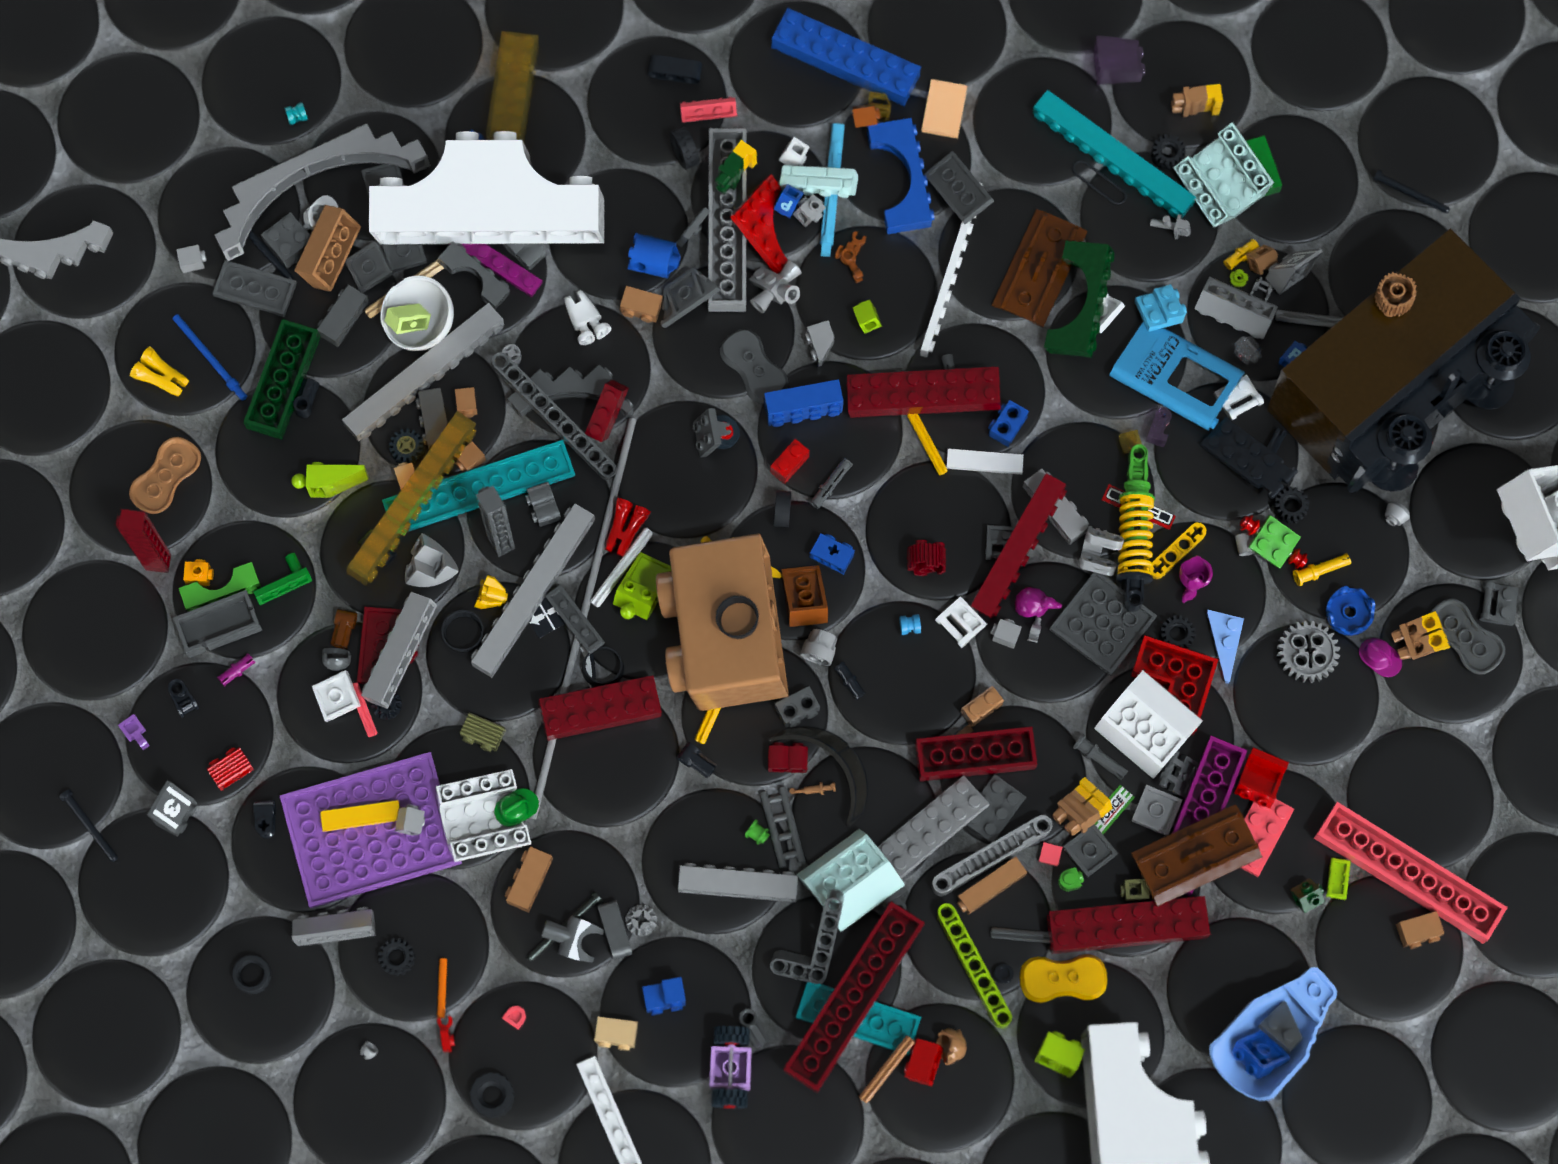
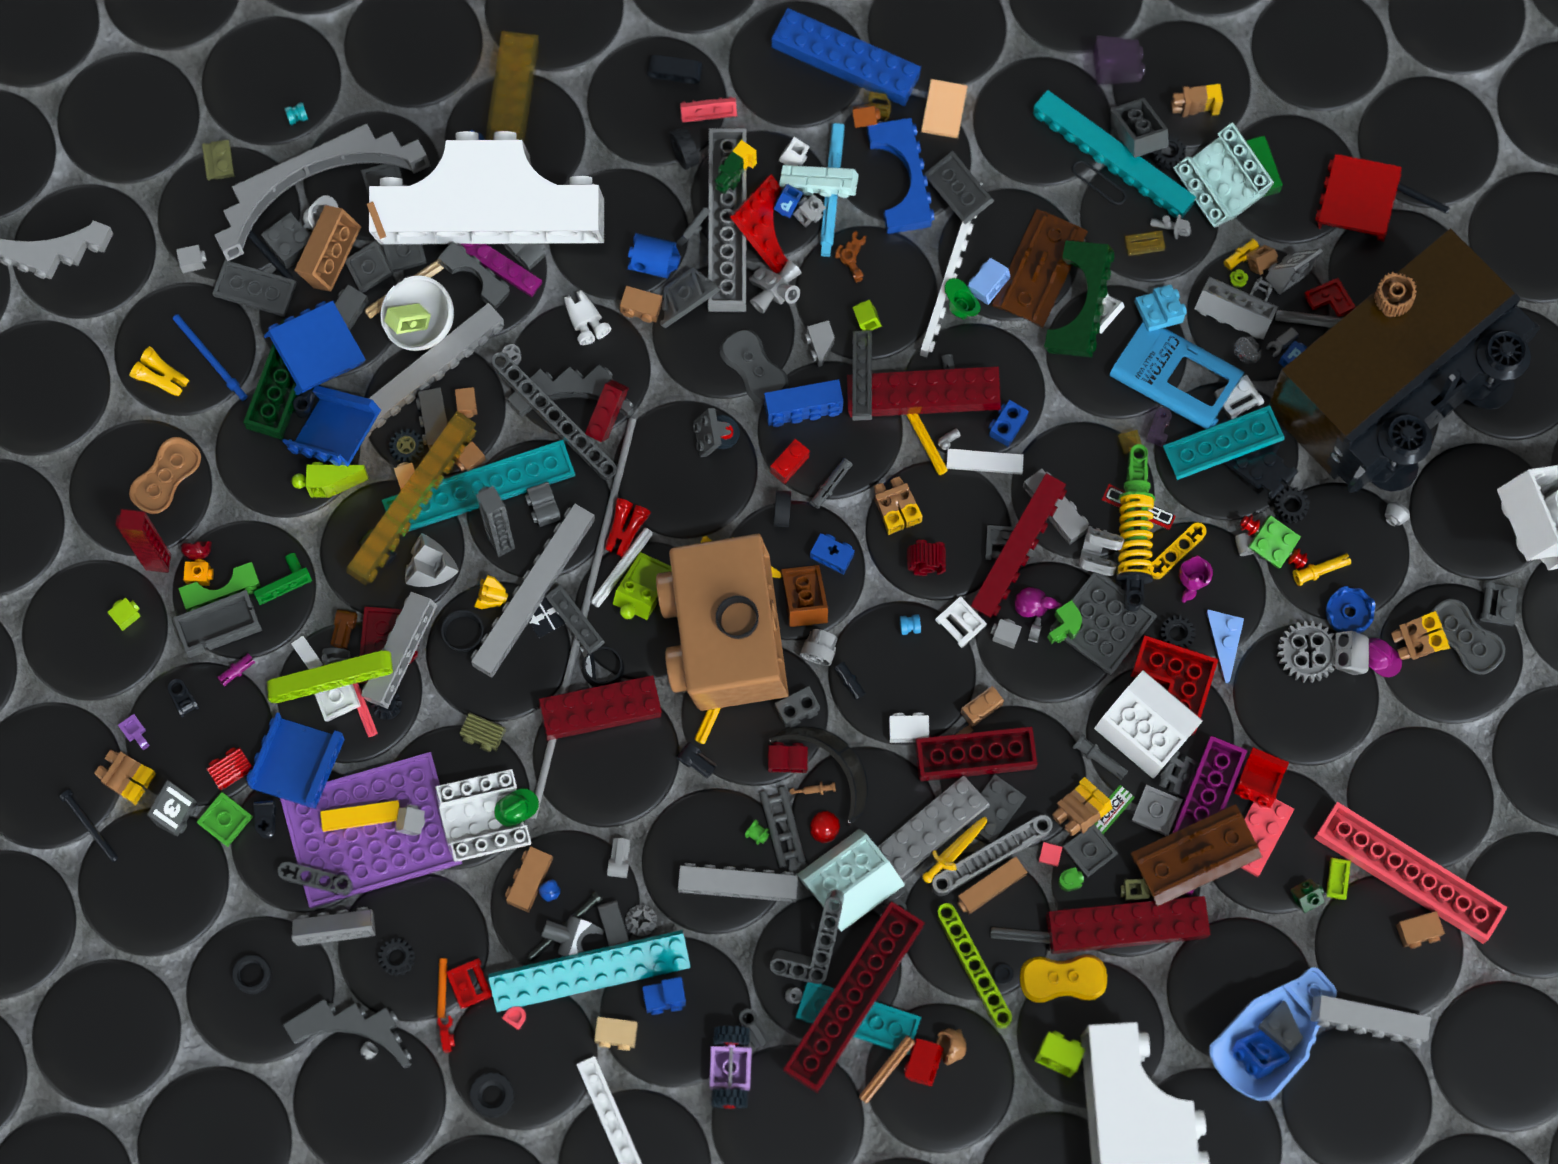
none -> medium nougat hips [94,750,156,805]
none -> lime brick [108,598,141,631]
none -> dark red hair [180,541,212,560]
none -> bright green plate [197,792,253,847]
none -> olive plate [202,140,235,181]
none -> blue panel [247,712,345,809]
none -> blue panel [264,301,366,395]
none -> lime beam [267,651,393,703]
none -> dark grey beam [278,862,353,896]
none -> blue panel [283,386,381,467]
none -> dark grey arch [283,999,412,1069]
none -> white sticker [291,636,323,669]
none -> medium nougat piece [367,202,387,239]
none -> red plate [446,959,493,1009]
none -> plate [488,930,691,1012]
none -> blue piece [538,879,561,902]
none -> light grey piece [607,838,630,878]
none -> light grey hinge [785,988,802,1004]
none -> red hair [810,811,840,843]
none -> dark grey tile [852,330,872,421]
none -> hips [874,476,923,535]
none -> white brick [889,713,929,743]
none -> yellow sword [922,817,987,883]
none -> light grey arm [938,428,961,450]
none -> green piece [945,278,981,320]
none -> light blue brick [968,258,1010,305]
none -> bright green brick [1047,600,1082,644]
none -> dark grey brick [1110,98,1168,158]
none -> clear yellow tile [1125,231,1165,256]
none -> teal plate [1163,405,1284,480]
none -> light grey bar [1266,327,1299,357]
none -> red plate [1304,278,1356,318]
none -> light grey brick [1311,995,1431,1045]
none -> red panel [1316,154,1402,241]
none -> light grey piece [1335,631,1369,675]

